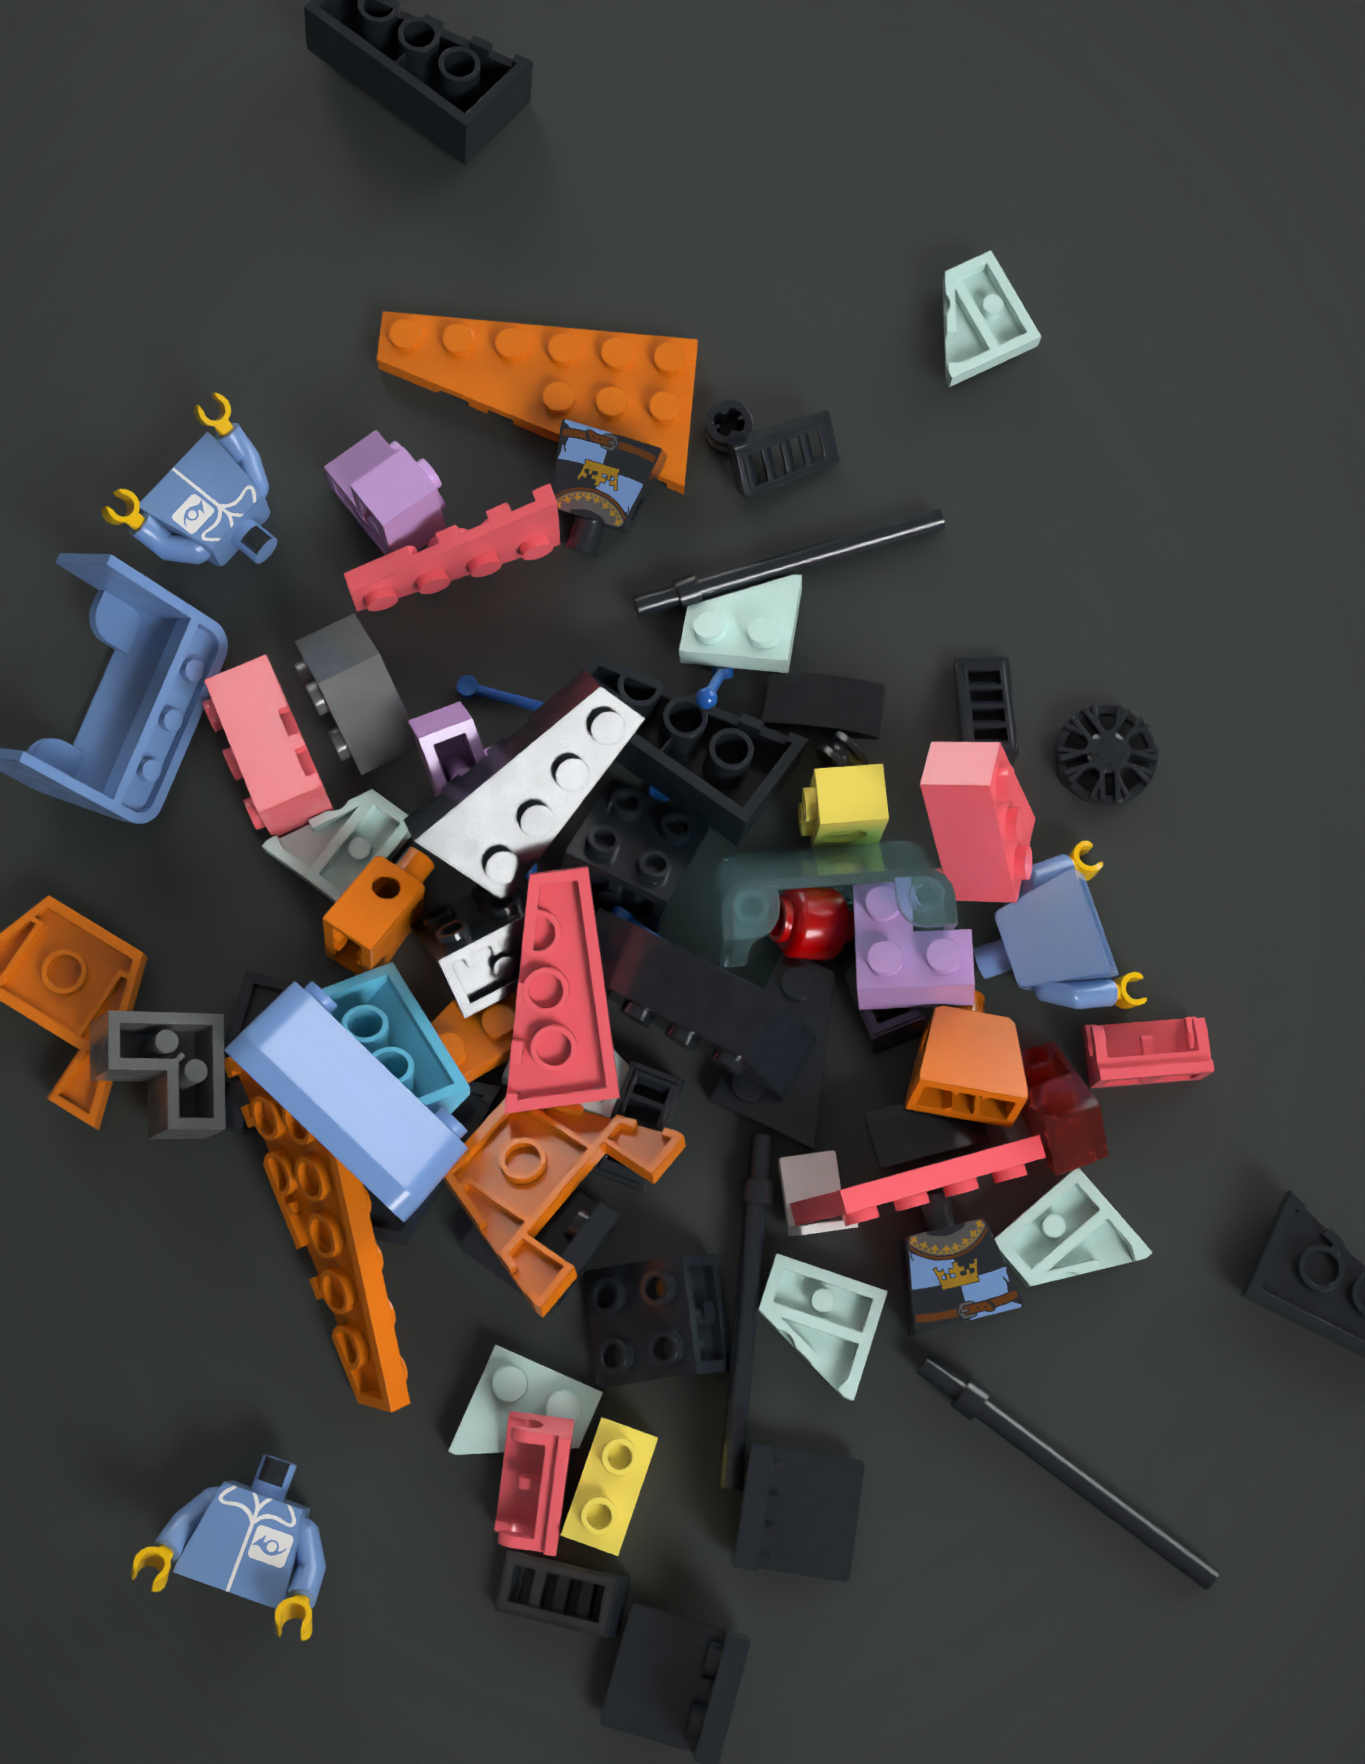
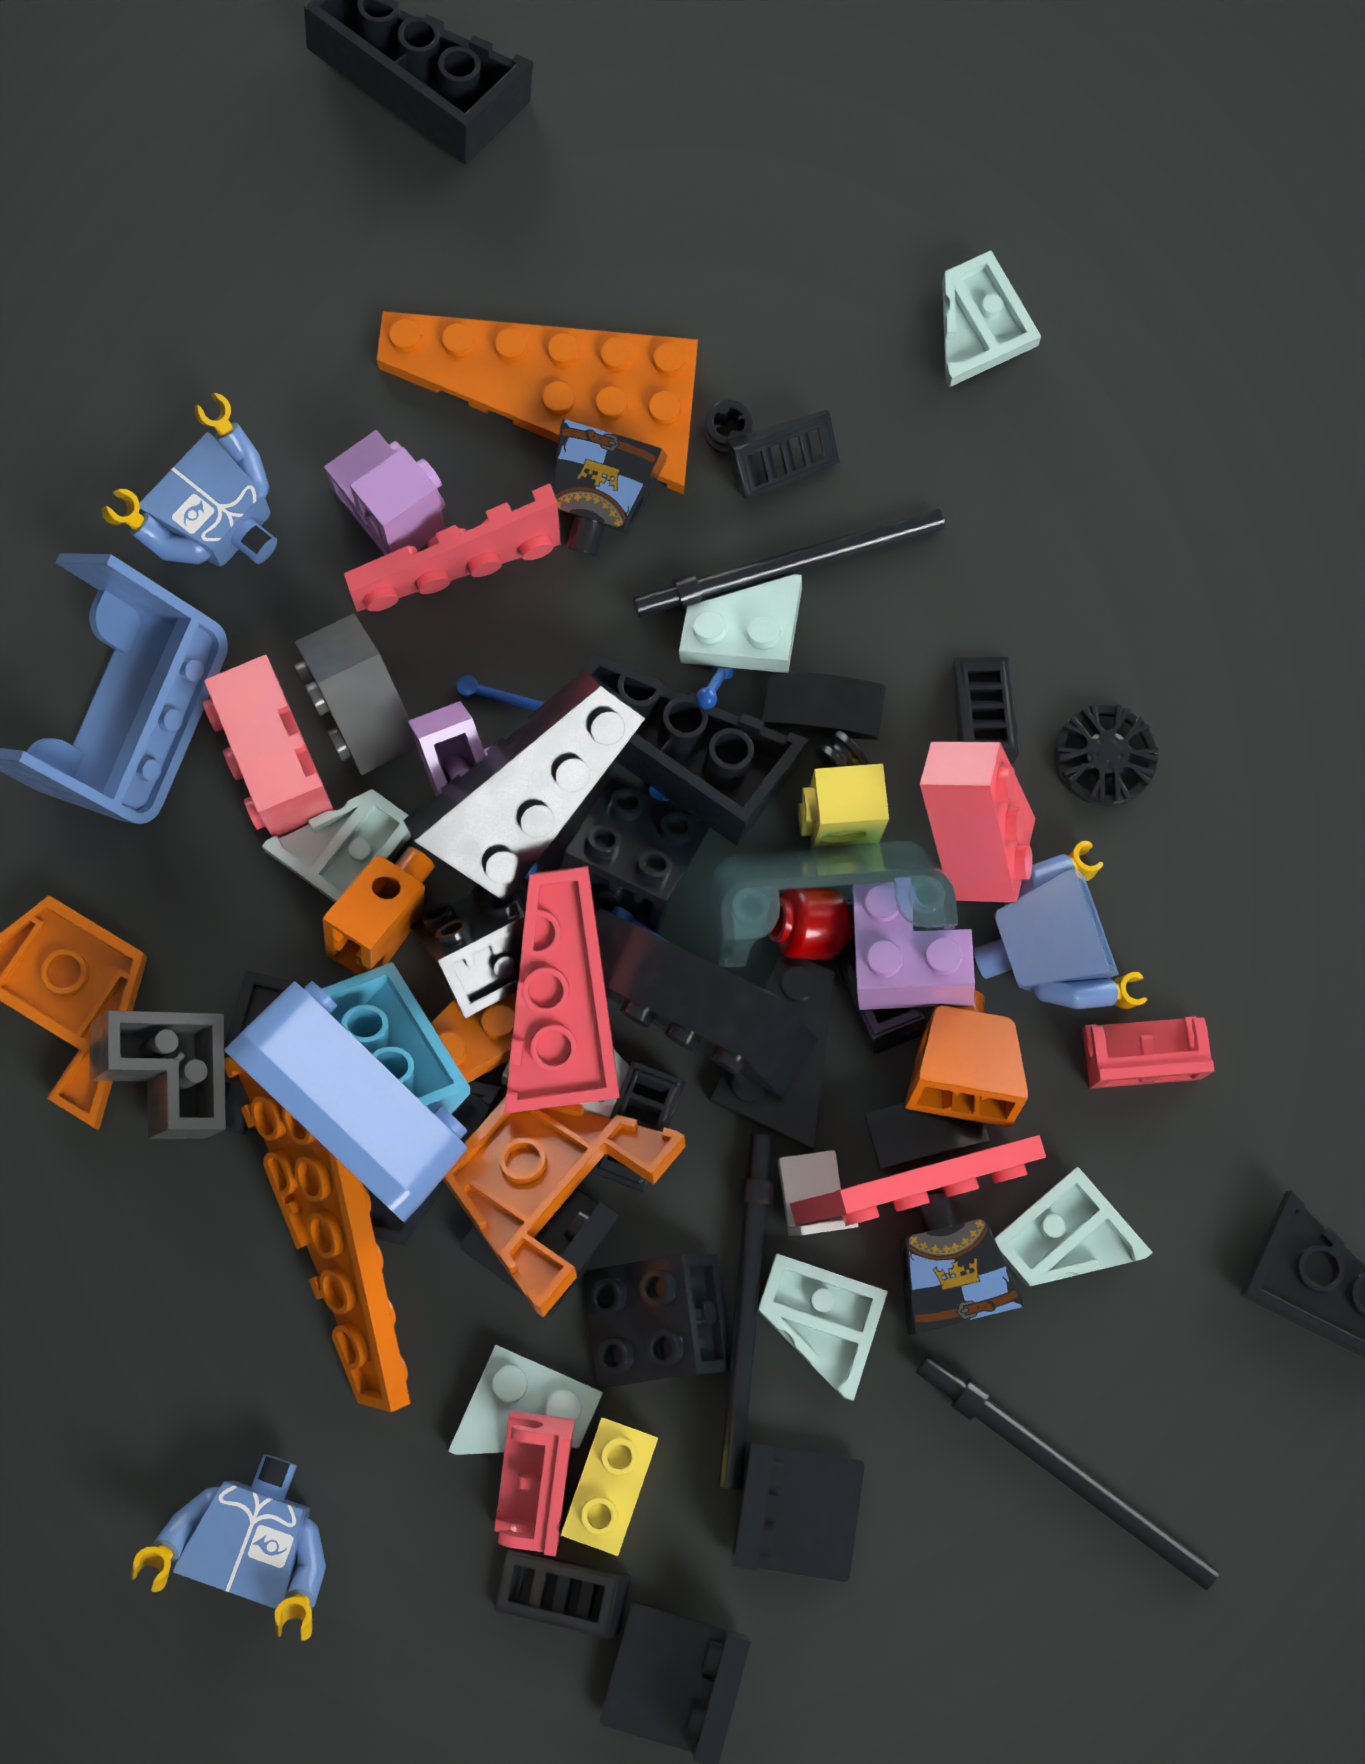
clear red slope [1020,1041,1109,1176] -> none

